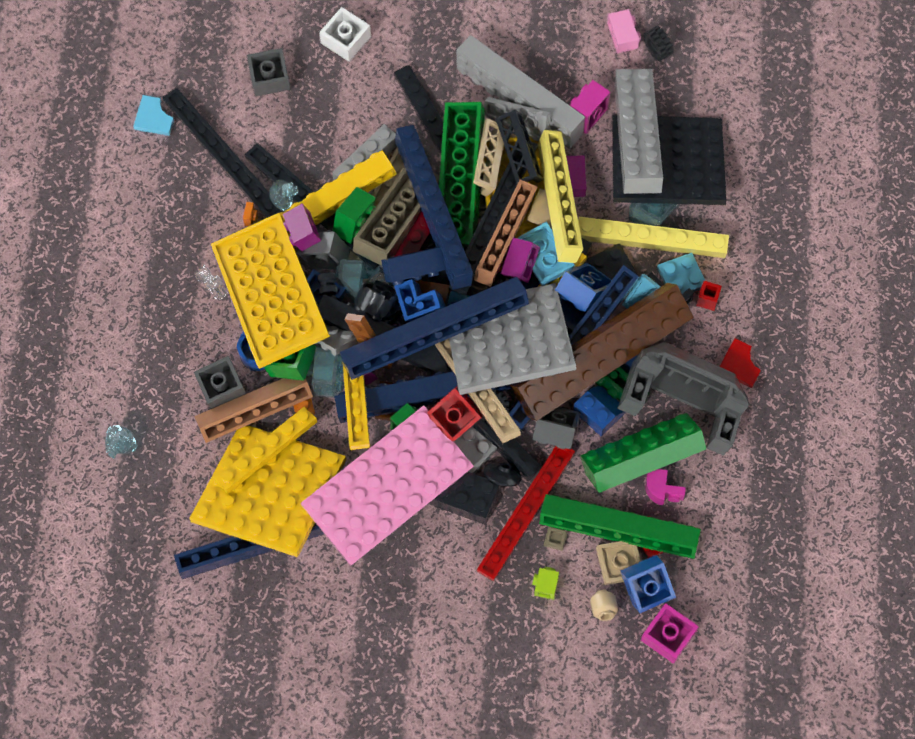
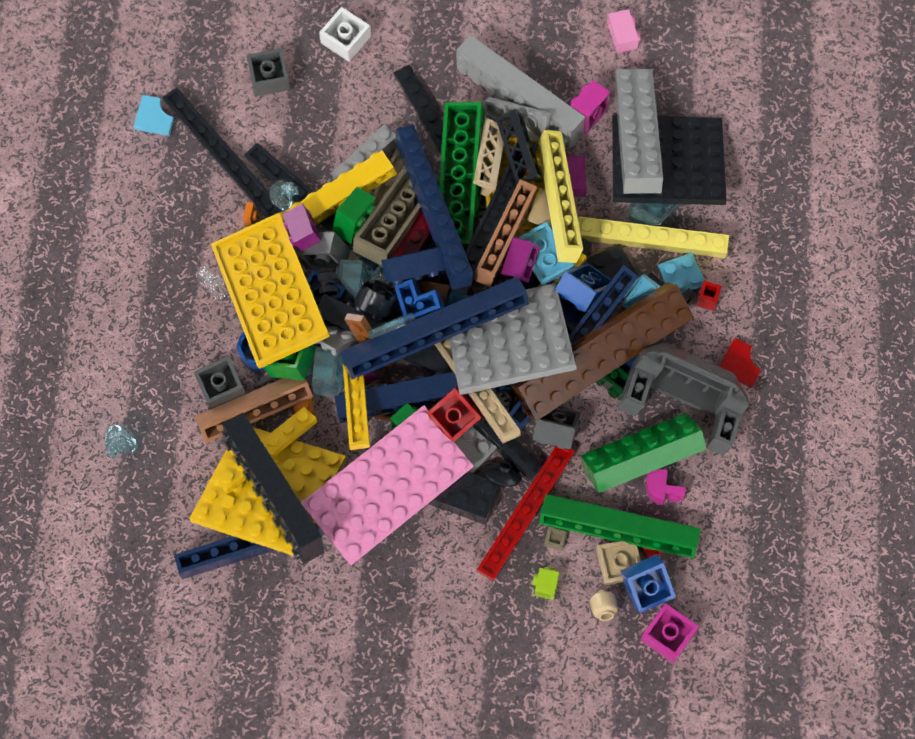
blue slope [574,386,626,437] -> none
black tyre [643,26,674,62] -> none
none -> black brick [221,412,325,565]
none -> clear light blue tile [368,312,415,339]

